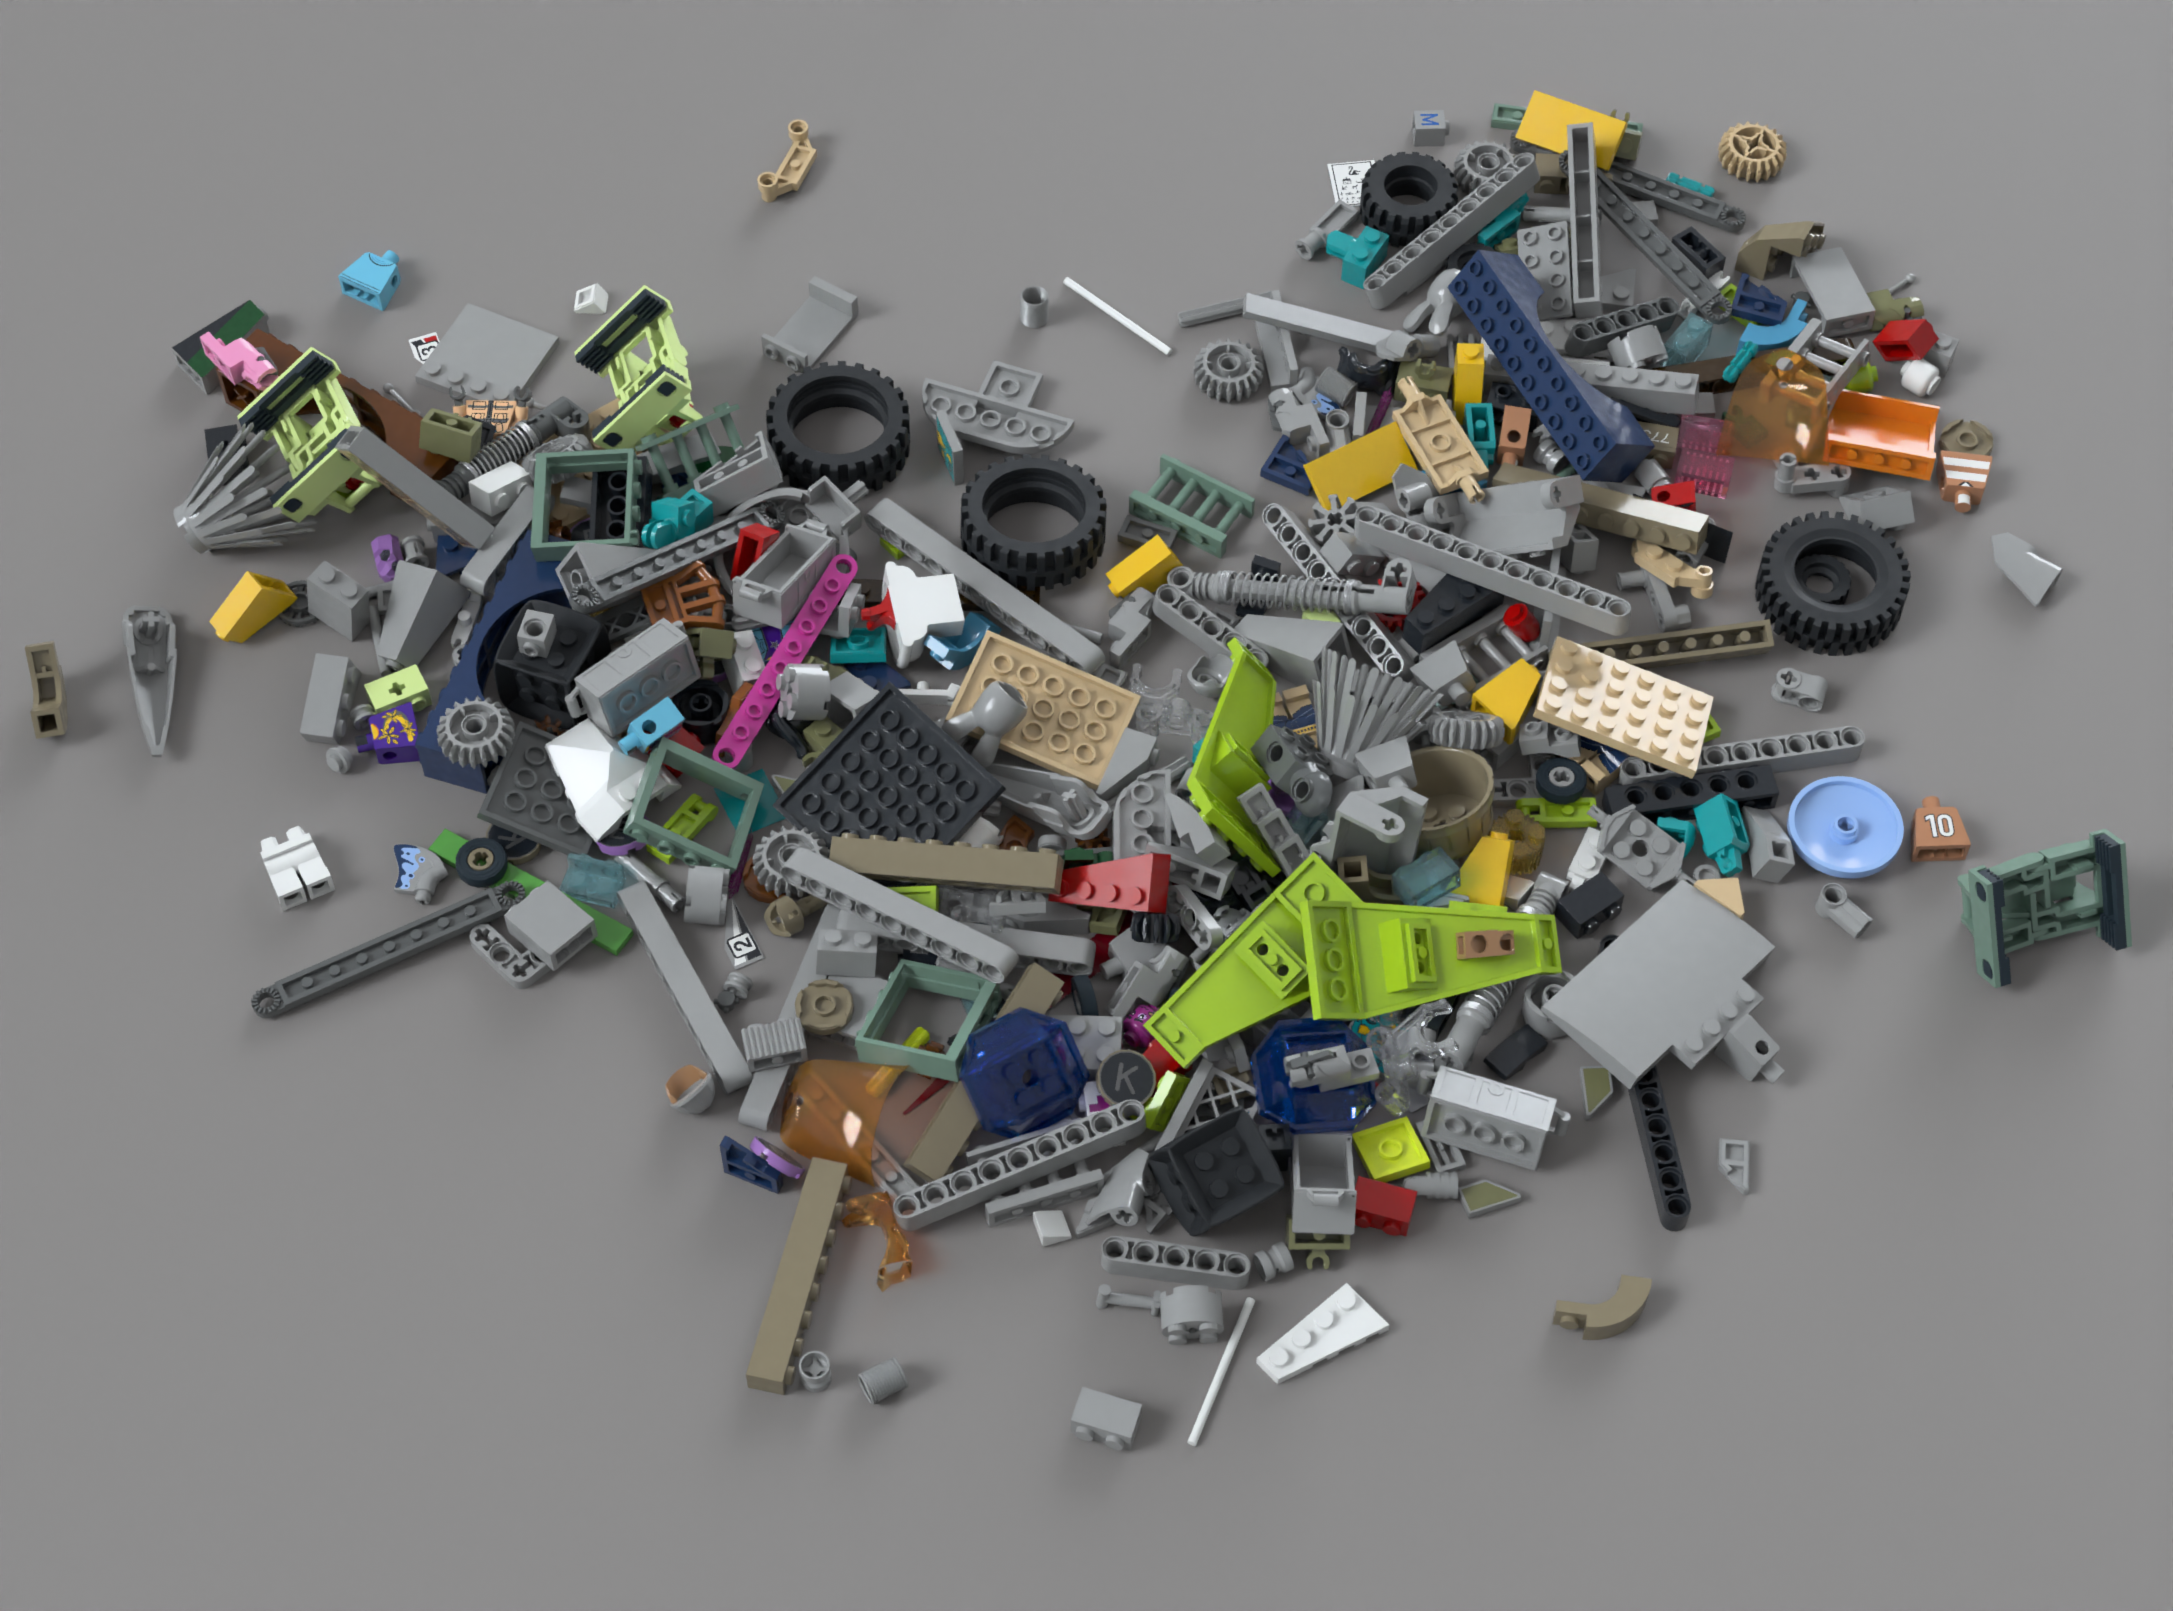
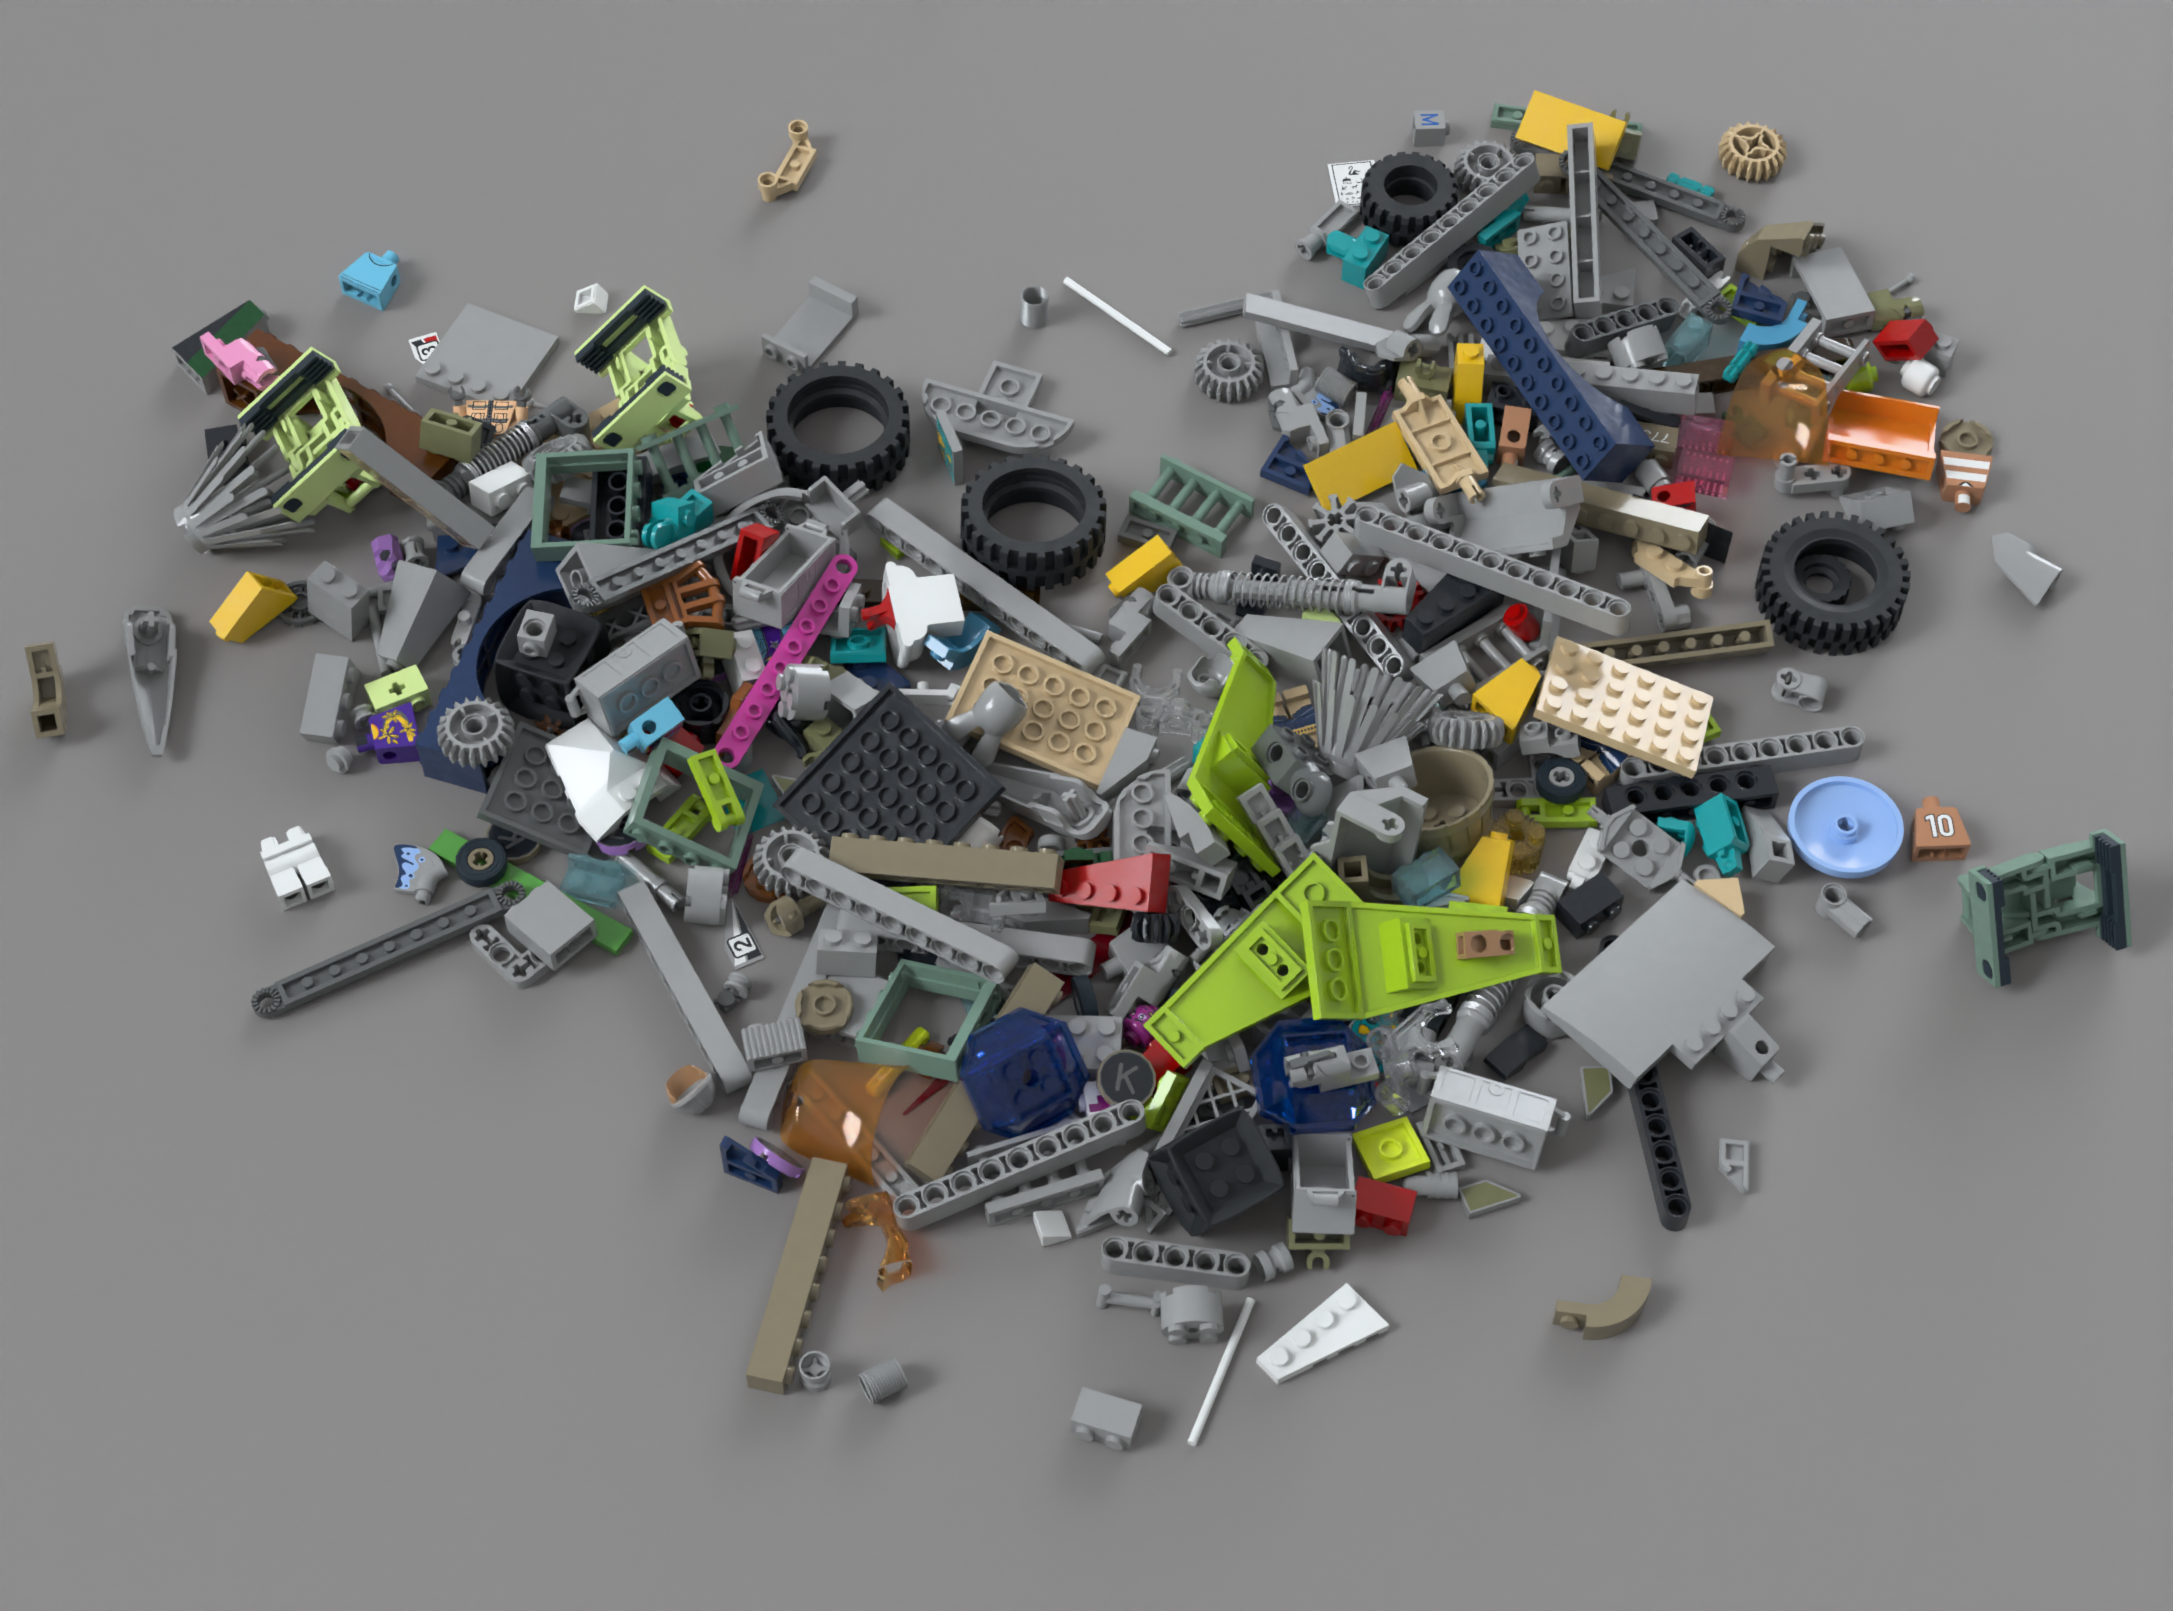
none -> lime plate [687,749,745,832]

